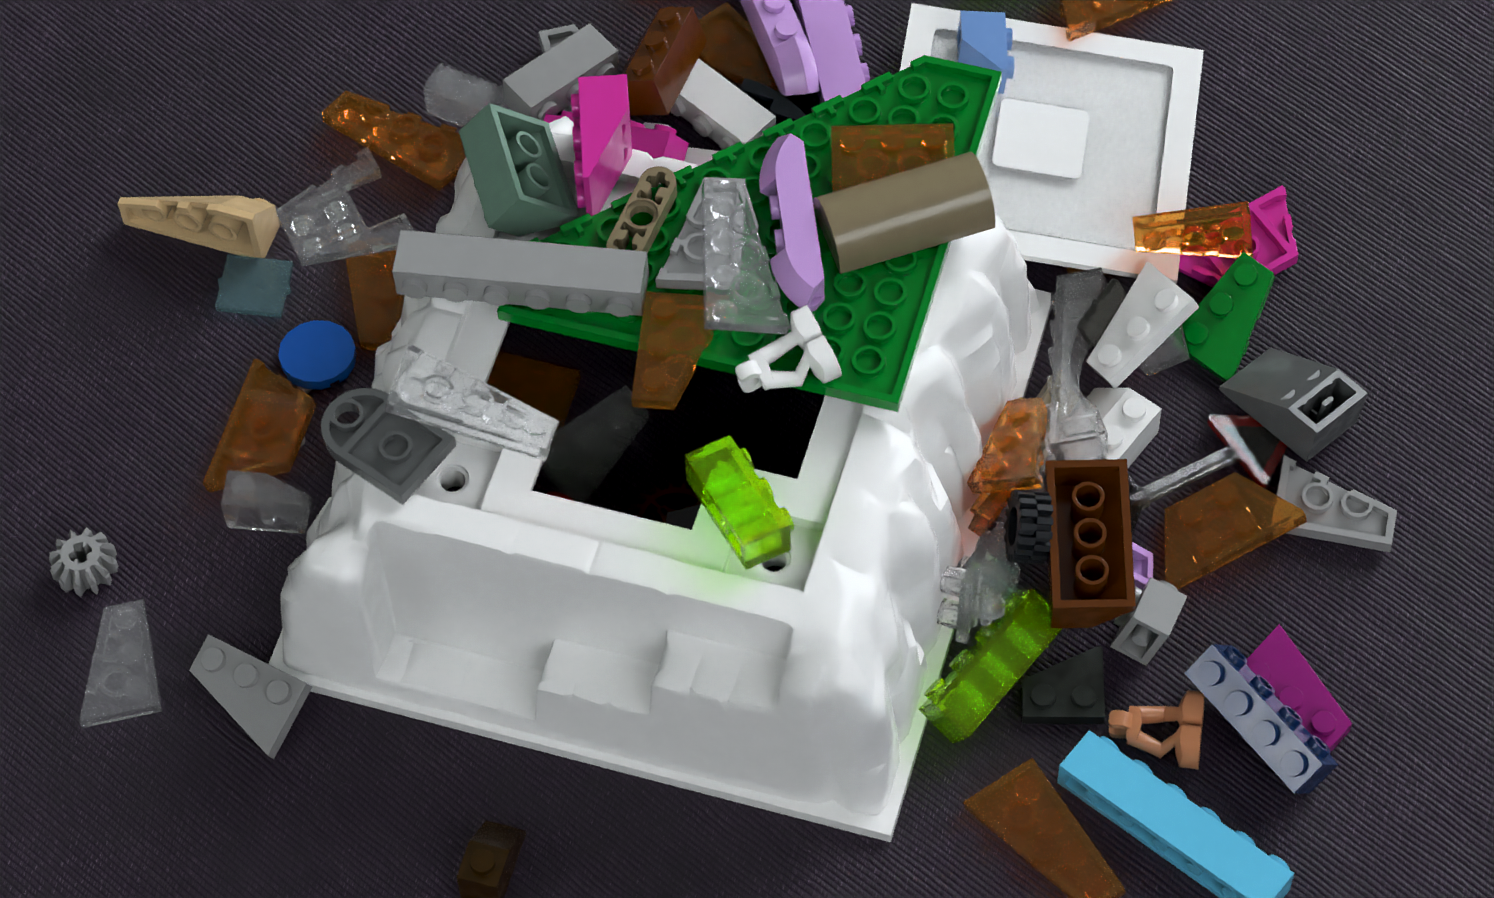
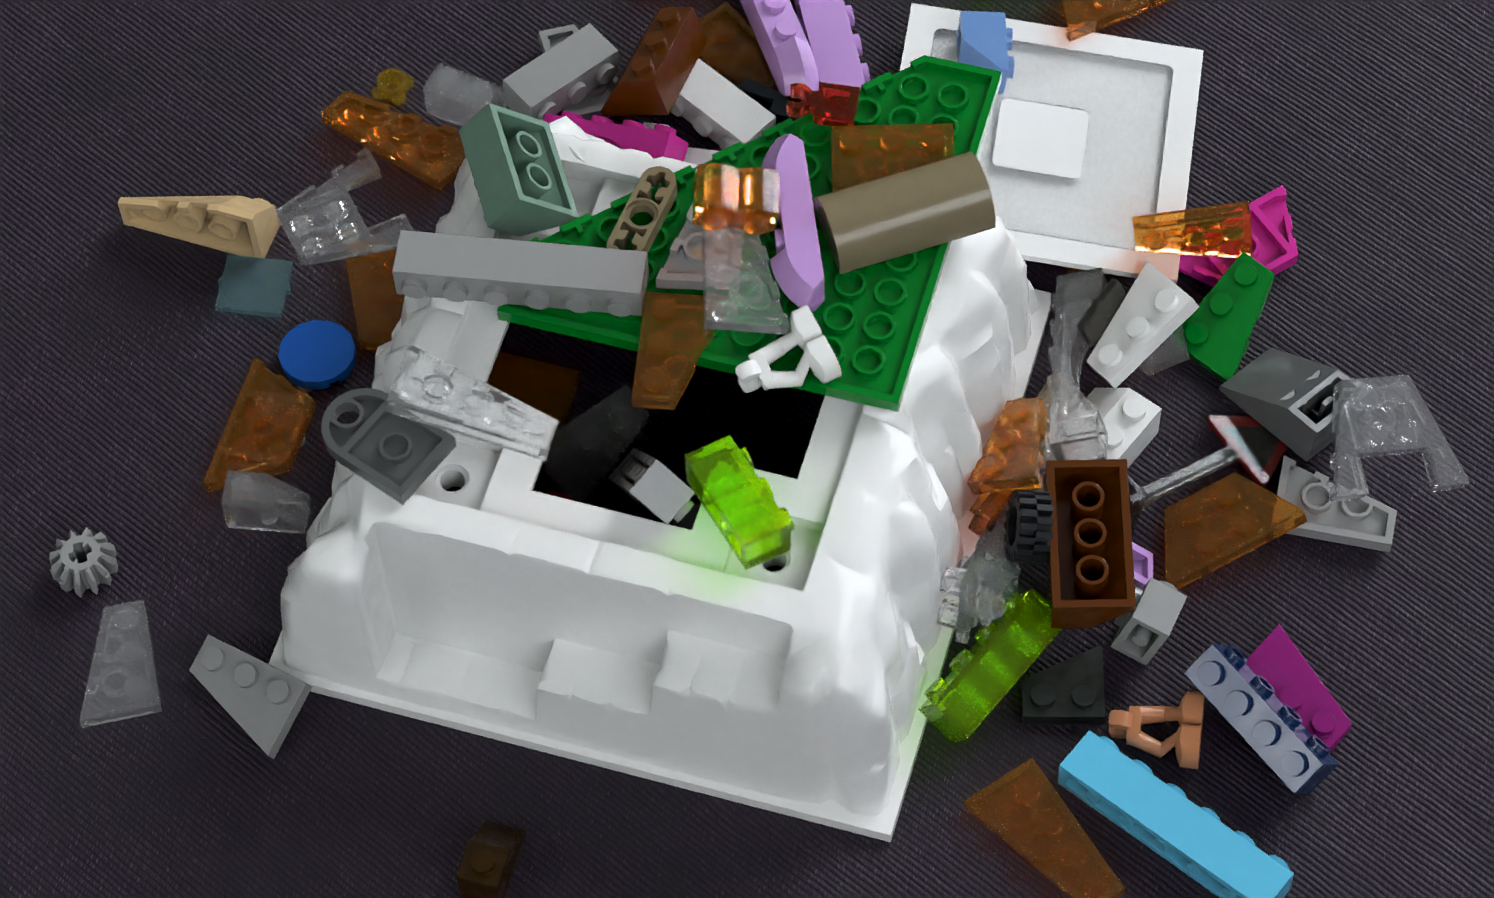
dark pink slope [571,74,632,216] -> none
none -> clear yellow plate [372,68,414,106]
none -> light grey brick [608,448,695,525]
none -> clear orange brick [692,163,780,235]
none -> clear red plate [787,82,860,129]
none -> clear wing [1329,374,1470,502]

